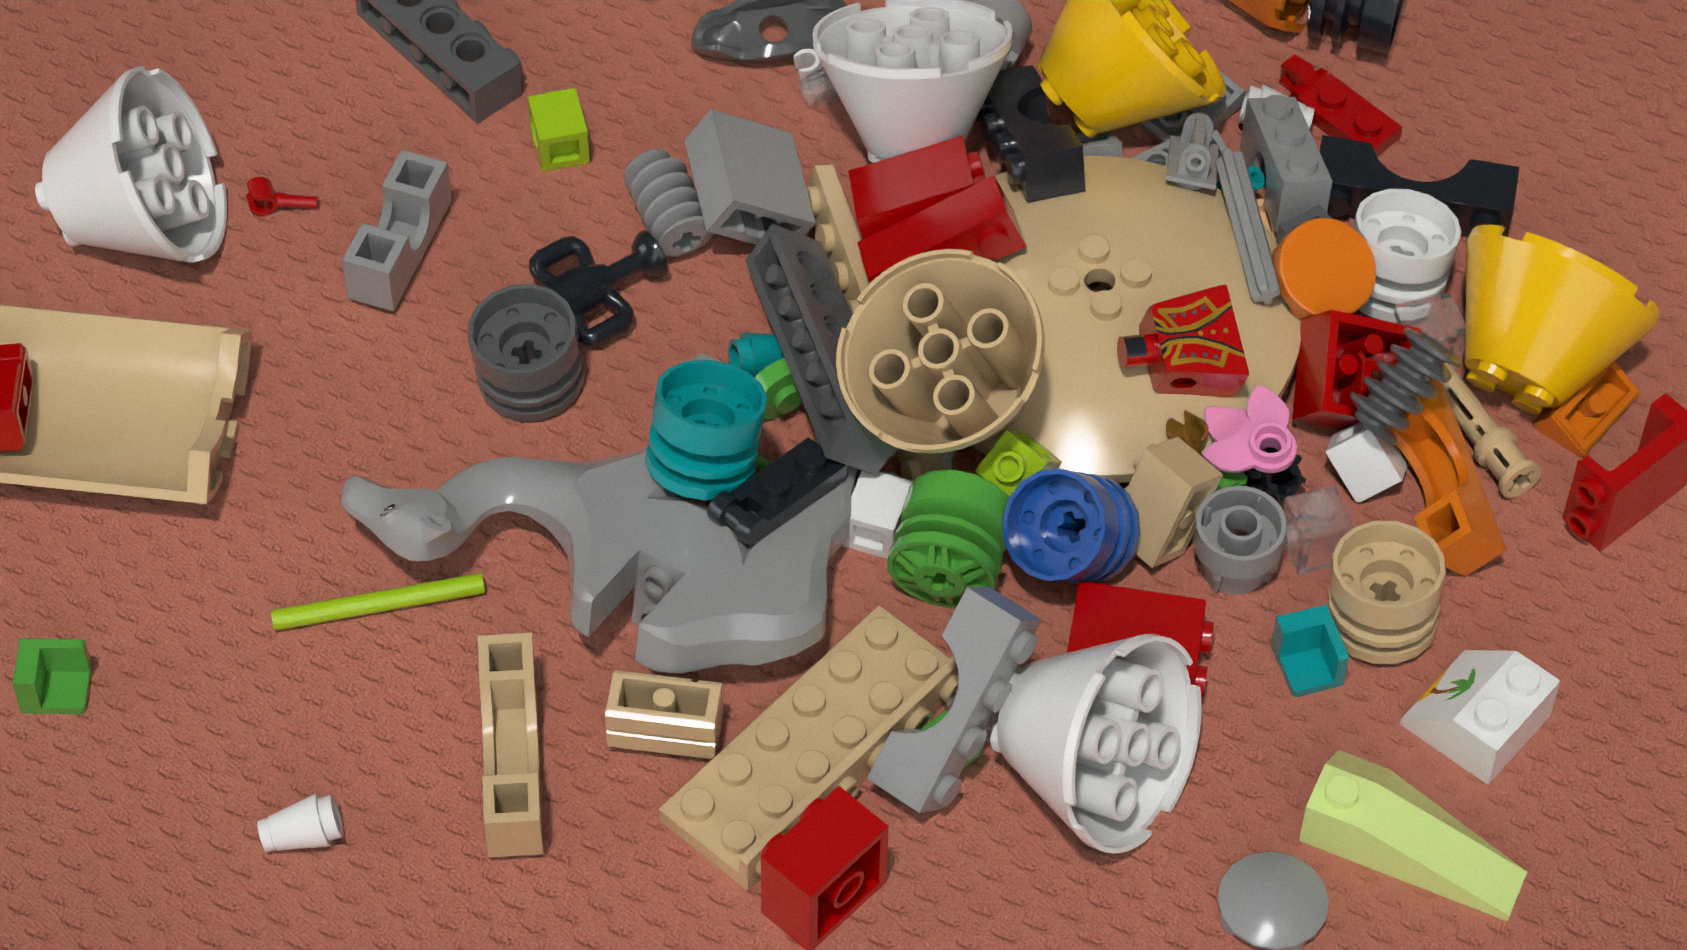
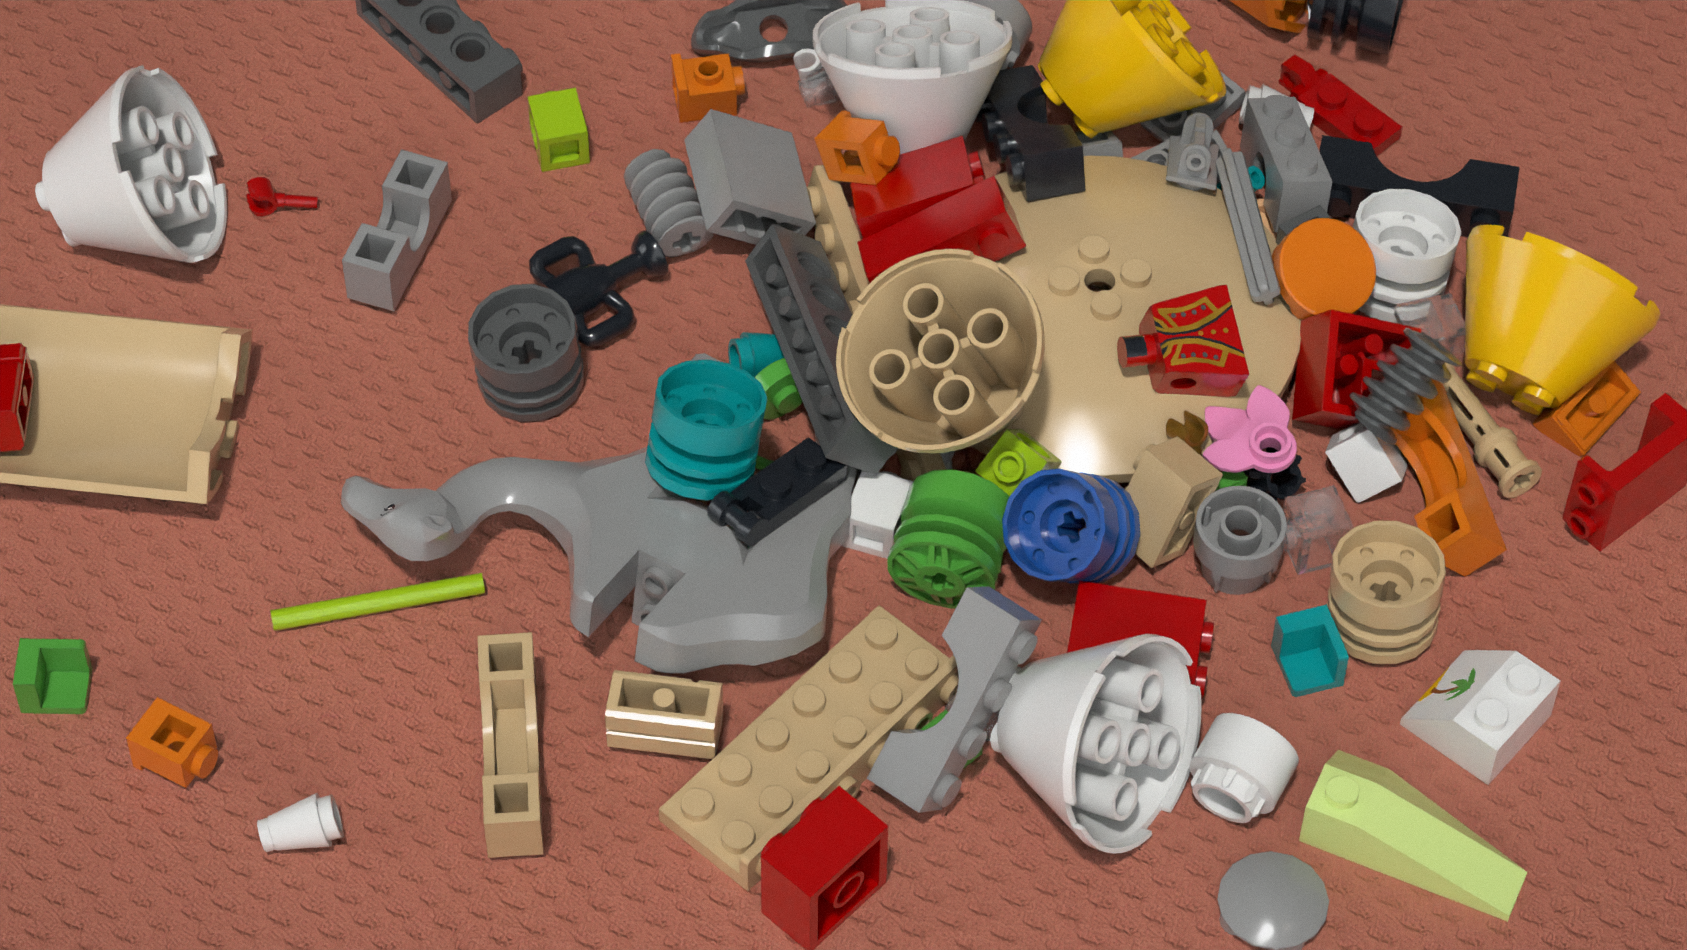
none -> orange brick [126,697,218,788]
none -> orange brick [671,53,745,123]
none -> orange brick [814,111,900,185]
none -> white piece [1189,713,1299,823]

